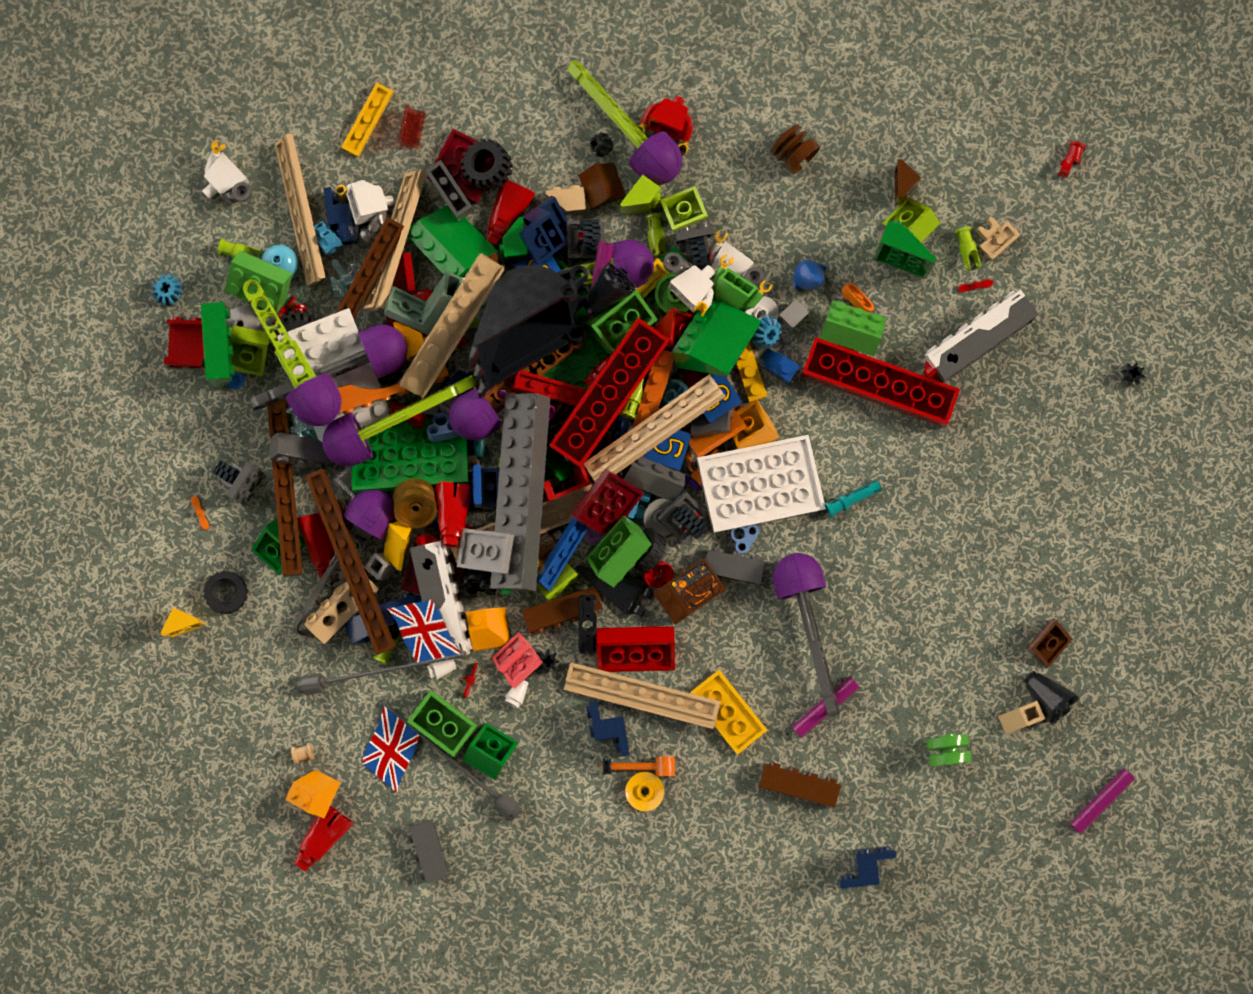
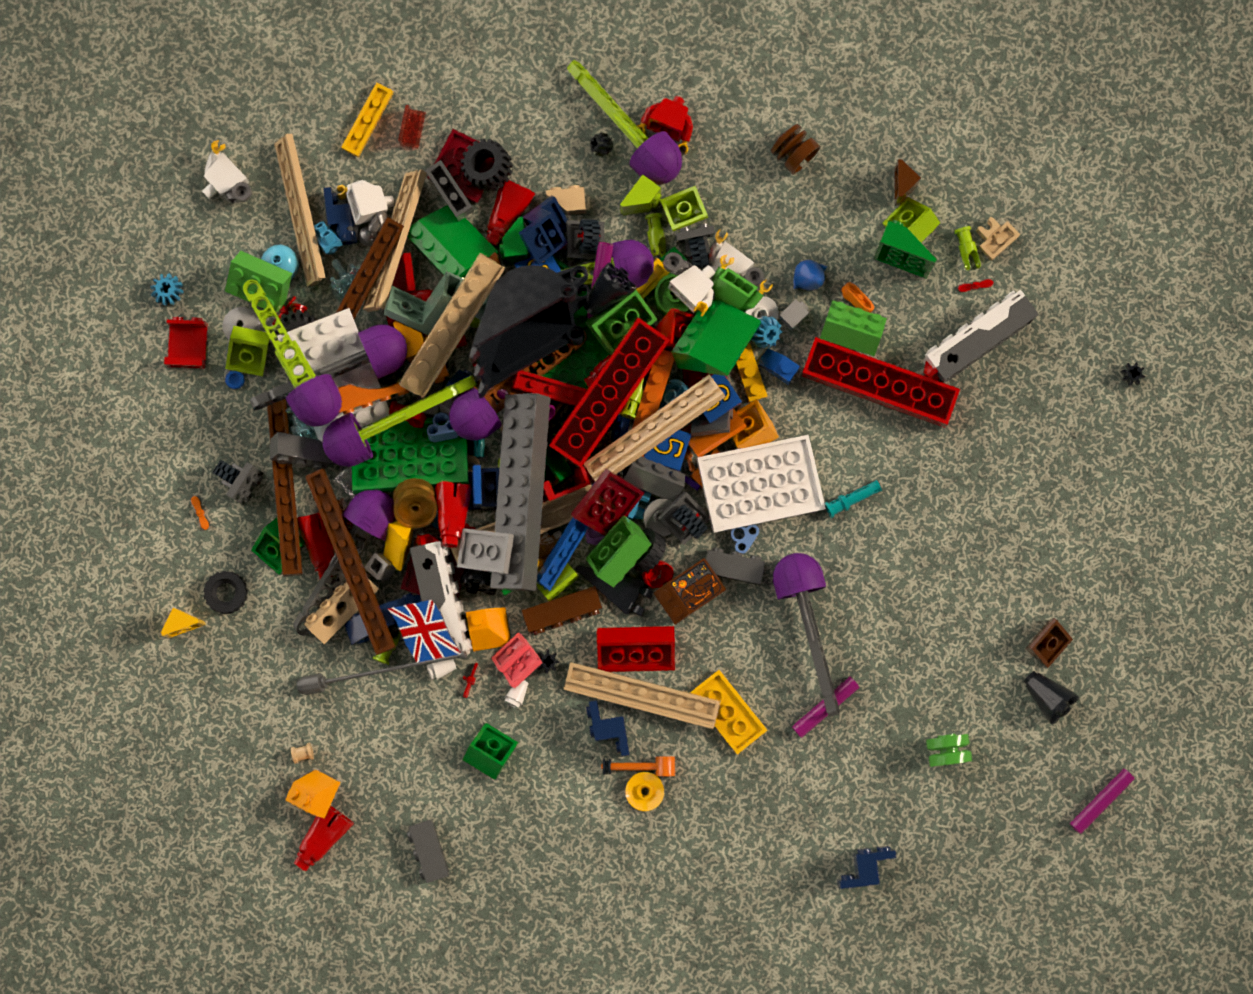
green slope [201,302,235,389] -> none
lime piece [217,238,263,259] -> none
flag [362,700,522,821] -> none
bright green brick [407,690,479,757] -> none
reddish brown slope [578,162,626,210] -> none
black piece [578,595,597,654] -> none
reddish brown brick [759,762,841,807] -> none
tan slope [998,701,1045,734] -> none
red connector [1057,141,1086,178] -> none

